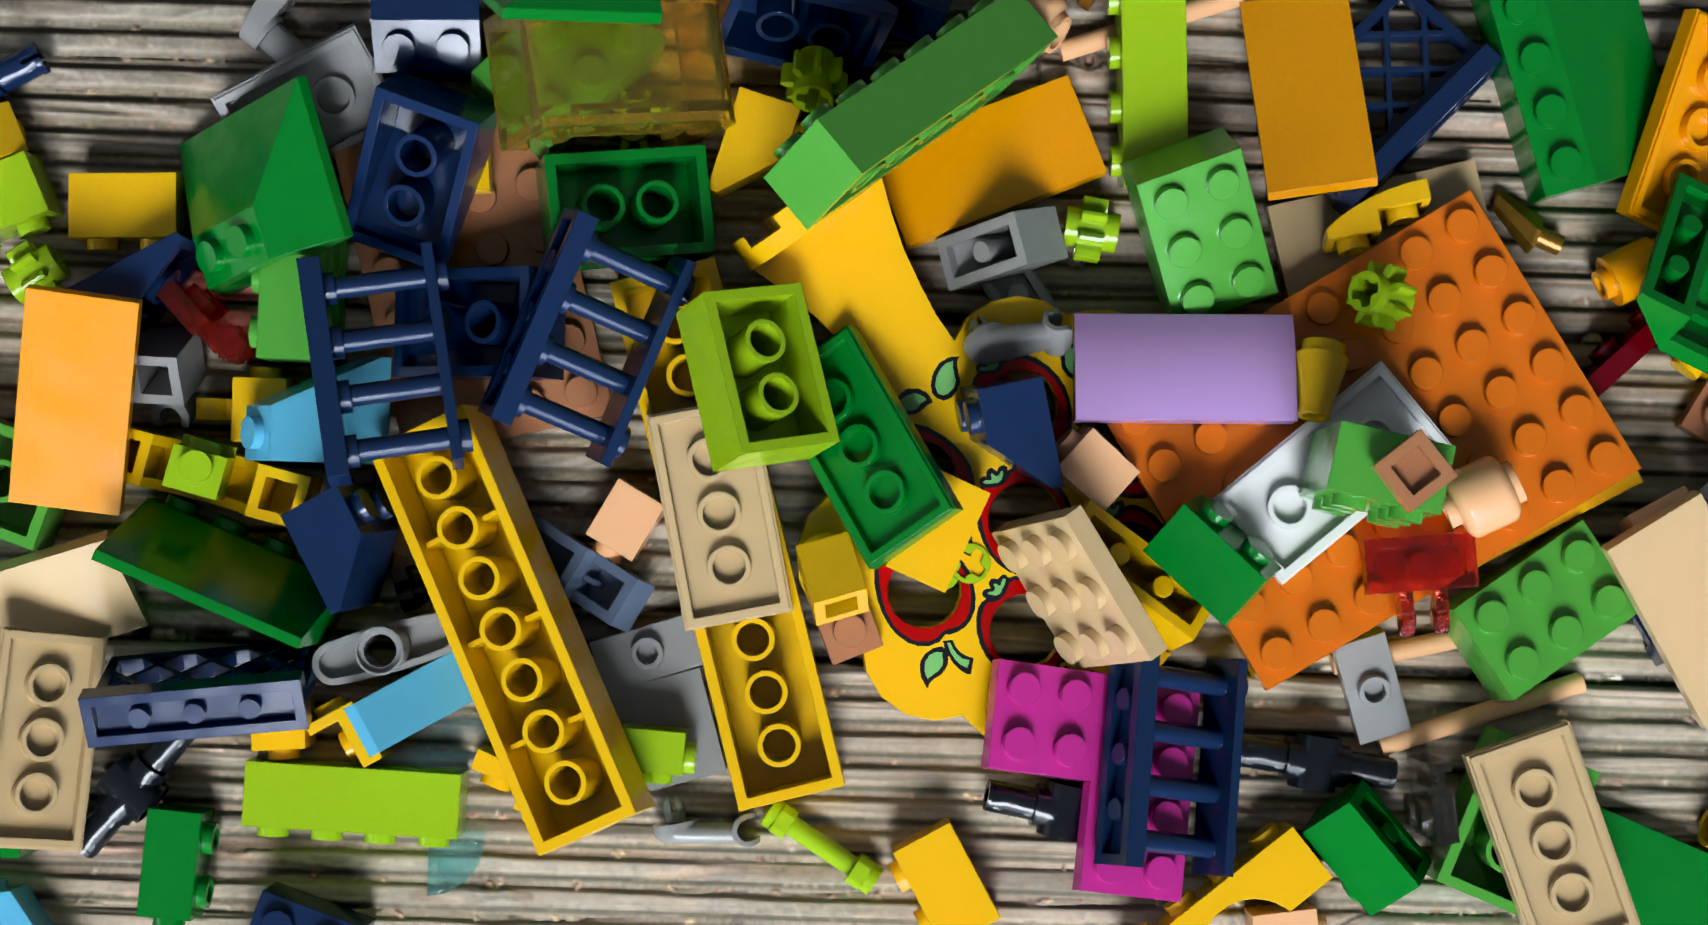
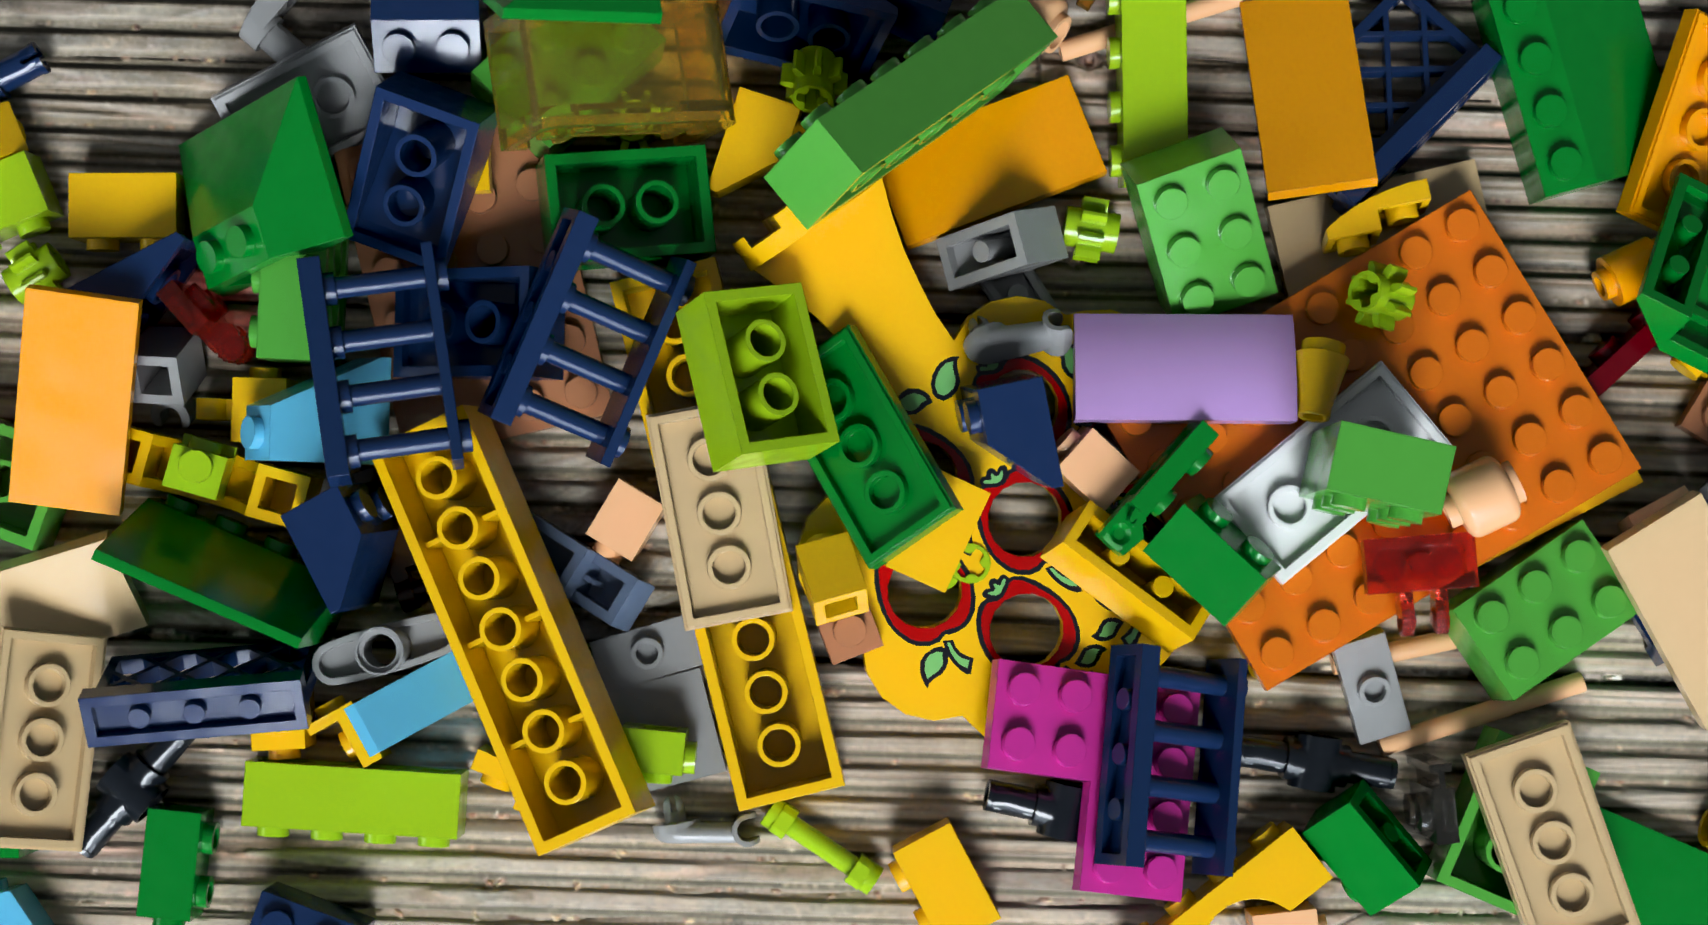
clear light blue tile [427,840,485,896] -> none
tan plate [991,505,1168,669] -> none
nougat plate [1370,429,1458,513] -> none
pearl gold bar [1491,188,1565,255] -> none
none -> green hinge [1094,420,1219,556]

